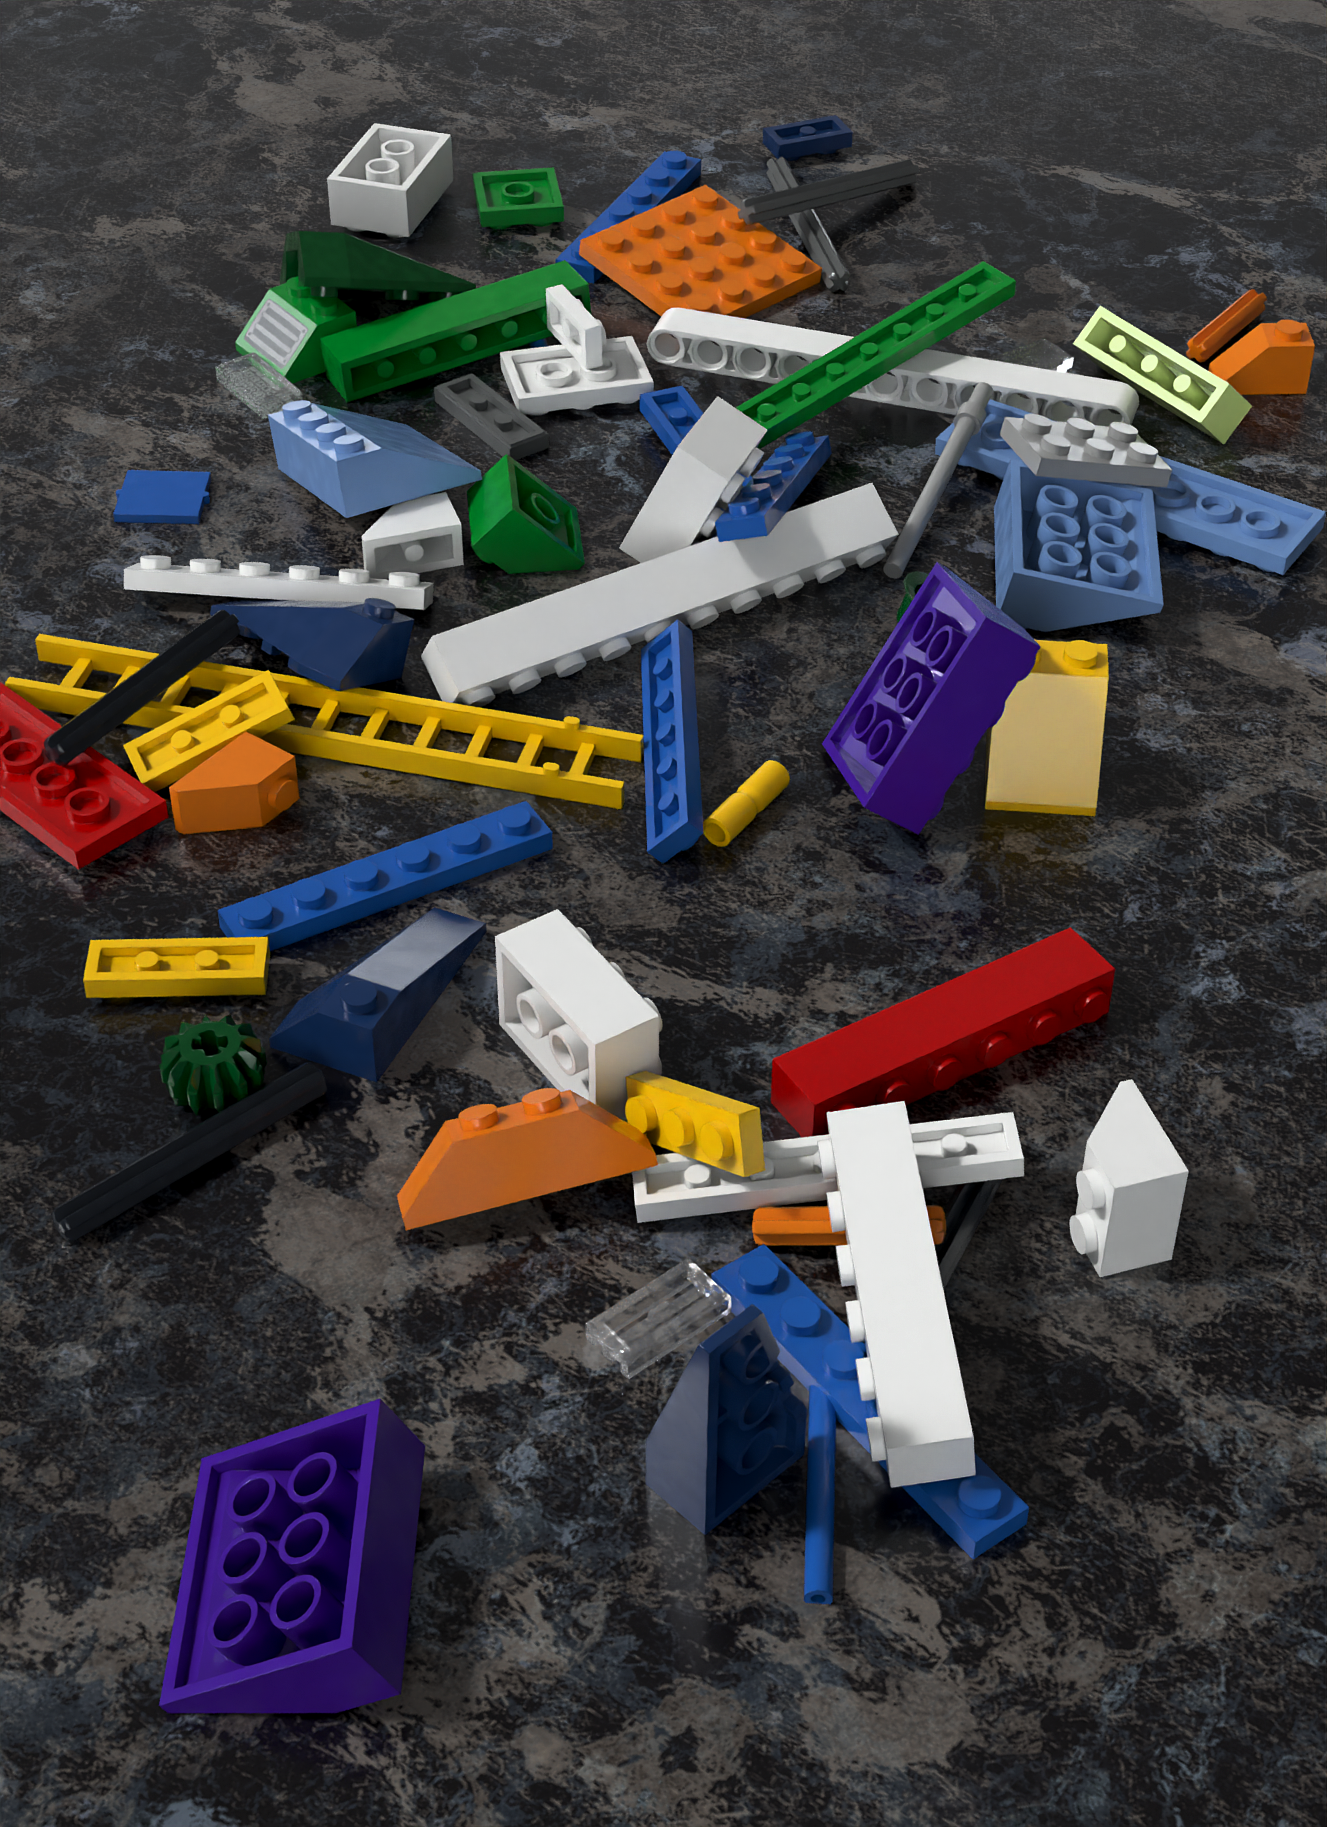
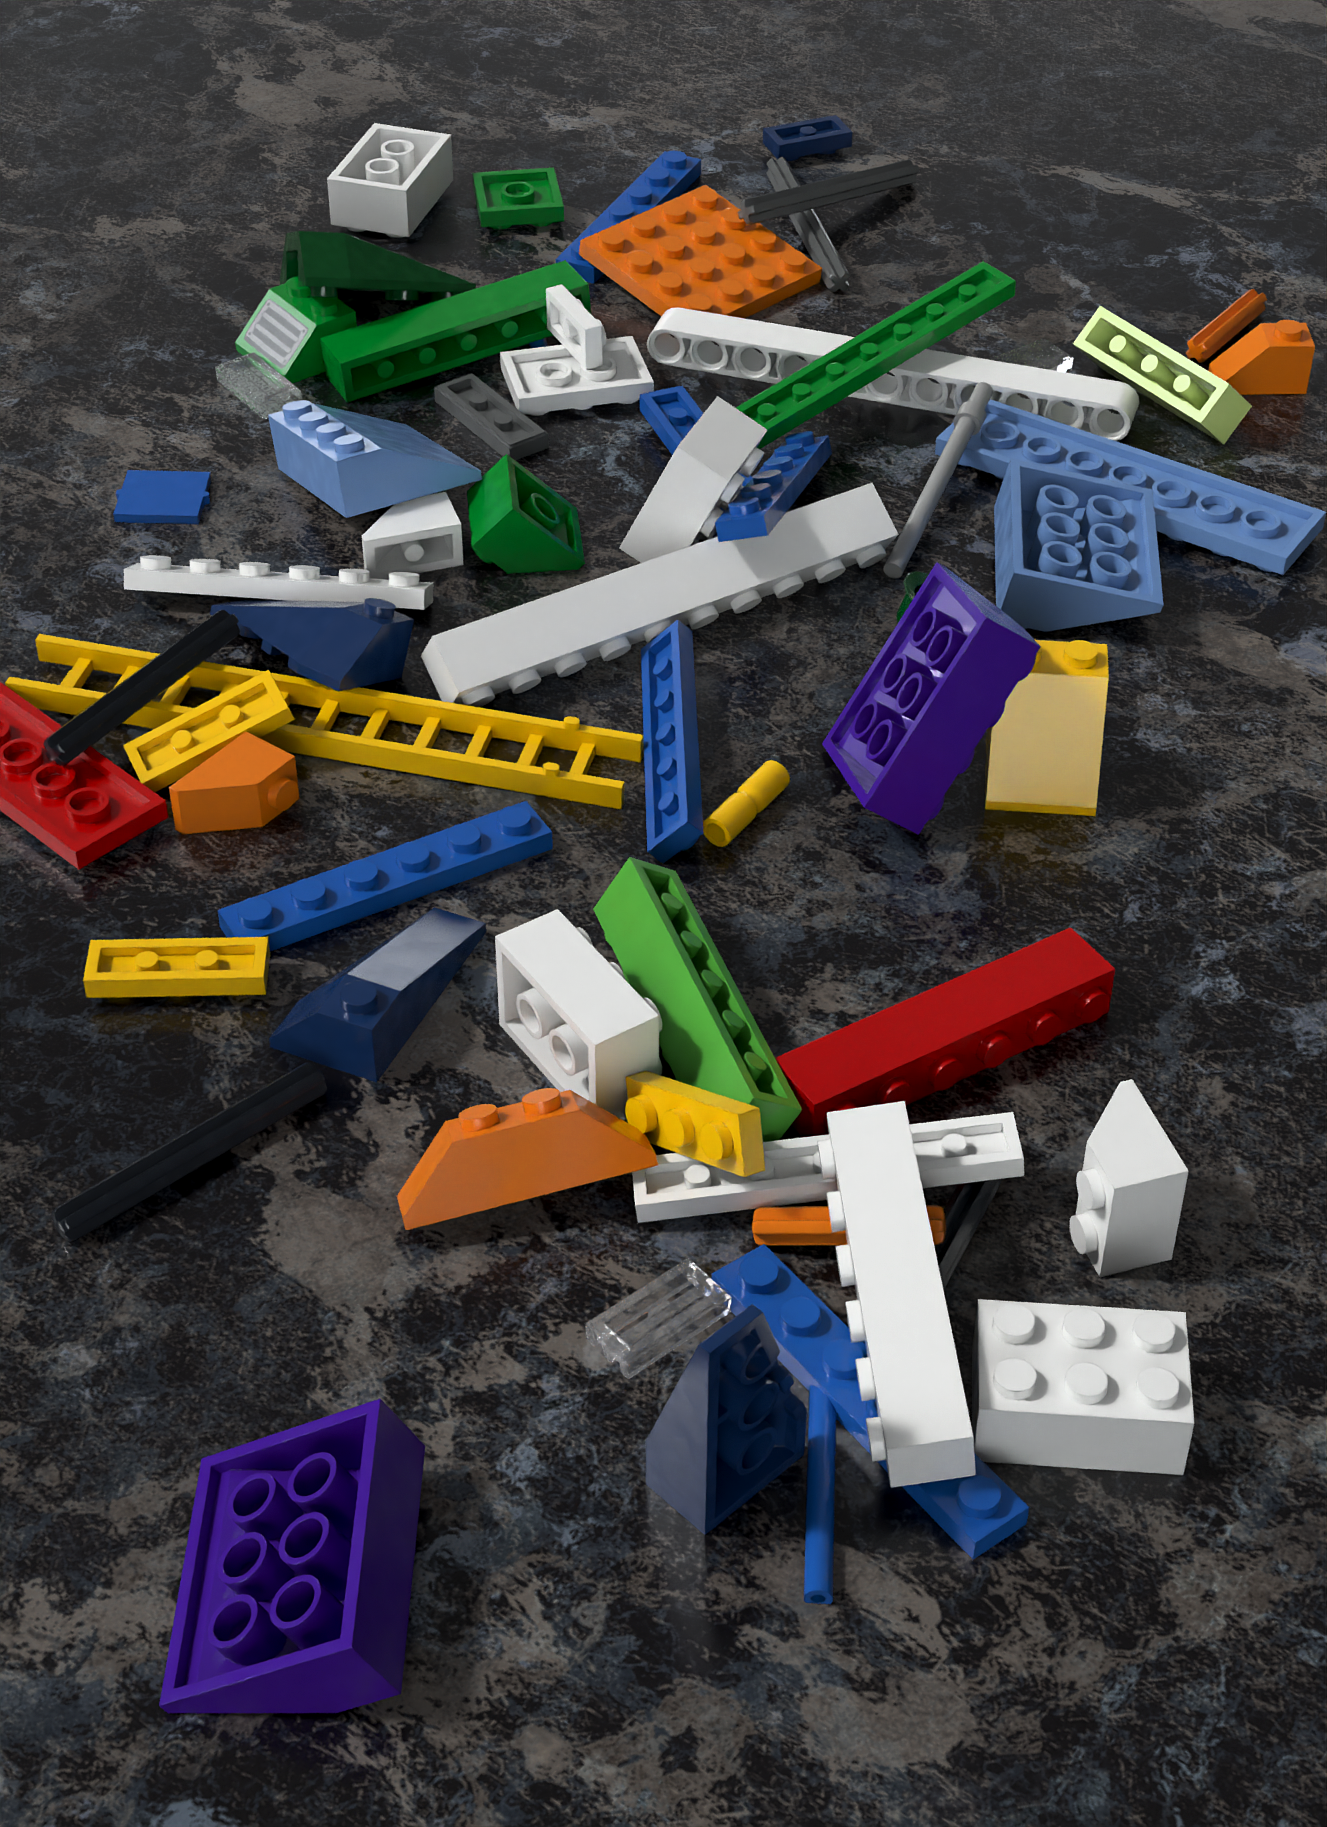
dark green gear [159,1014,267,1116] -> none
light grey plate [1000,414,1172,488] -> none
none -> bright green brick [593,857,802,1142]
none -> white brick [972,1299,1194,1475]

